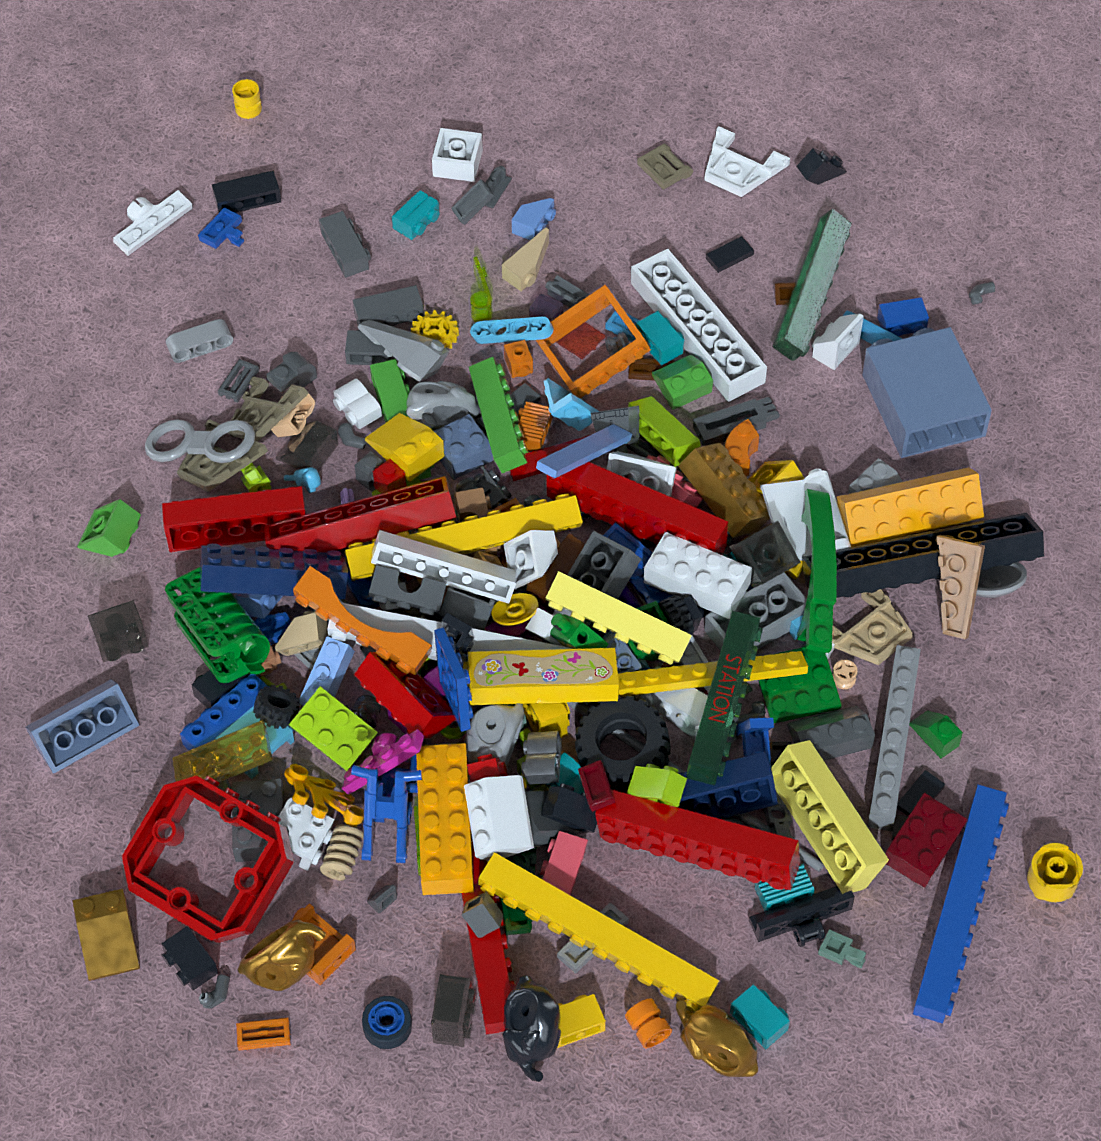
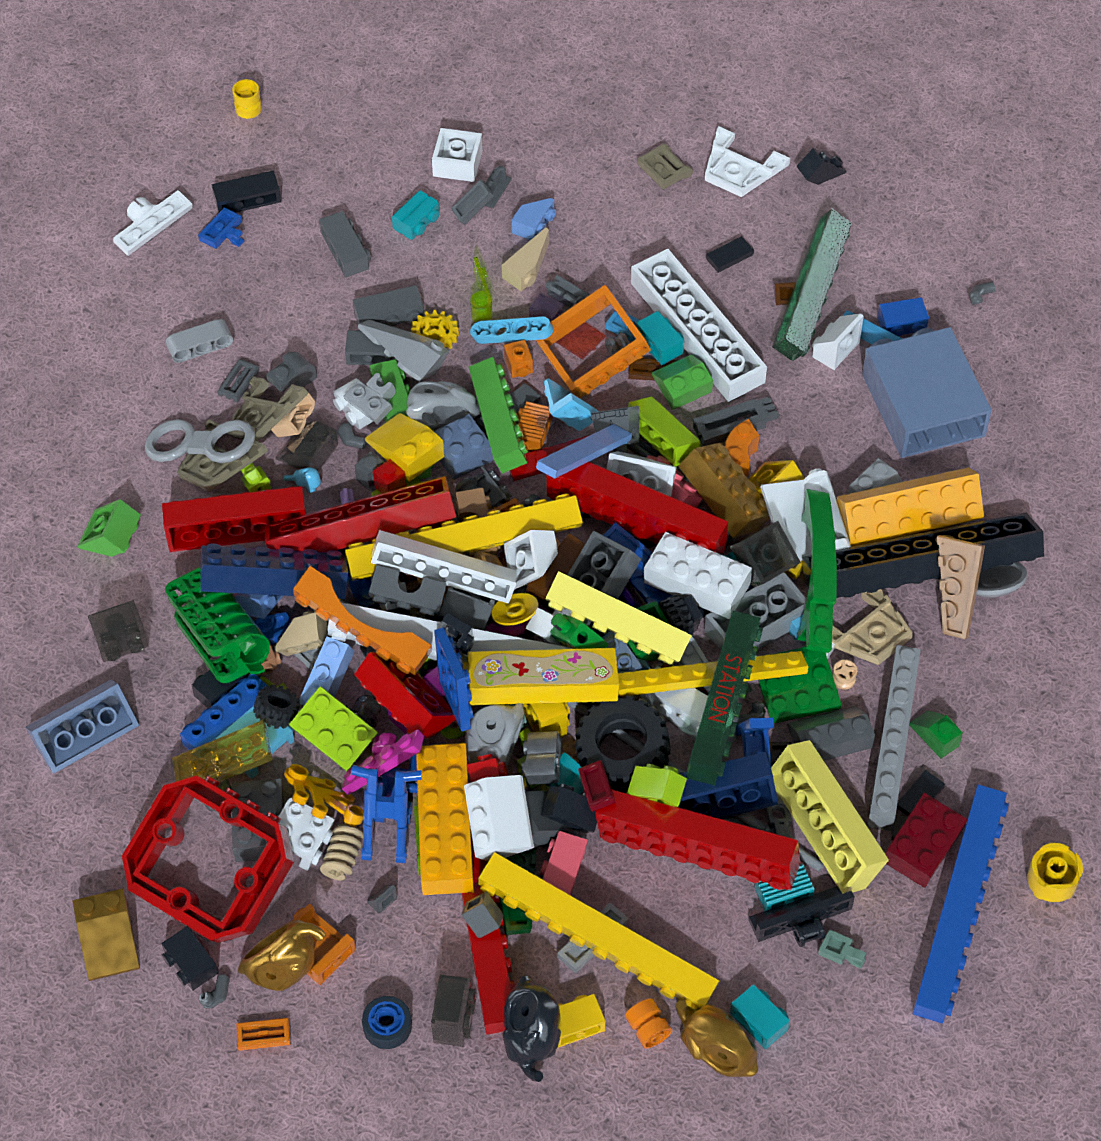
none -> light grey plate [344,373,396,424]

